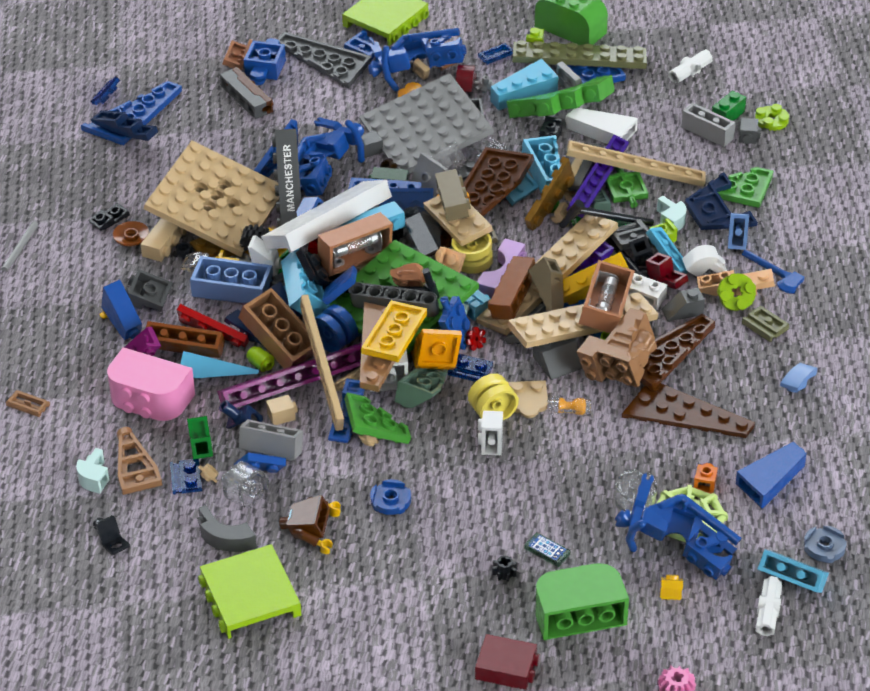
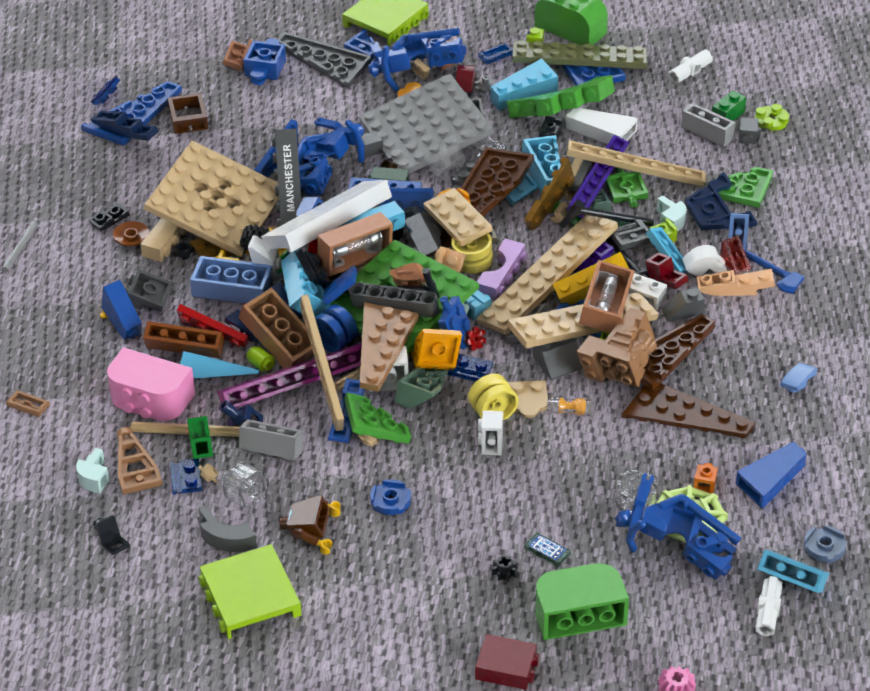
magenta bracket [124,327,161,356] -> none
clear plate [181,251,209,272] -> none
dark grey piece [220,67,274,119] -> none
blue wing [234,453,286,473] -> none
tan brick [266,395,298,425] -> none
yellow plate [361,300,427,362] -> none
light grey plate [411,153,448,198] -> none
dark tan brick [435,169,471,222] -> none
dark orange brick [488,256,535,320] -> none
dark tan slope [529,257,564,312] -> none
light grey plate [556,62,582,89] -> none
black brick [629,236,653,266] -> none
yellow bracket [660,574,683,600] -> none
lime plate [717,273,756,311] -> none
olive plate [742,305,789,342] -> none
none -> tan axle [130,422,240,437]
none -> reddish brown window [168,93,208,134]
none -> clear red slope [720,235,751,275]

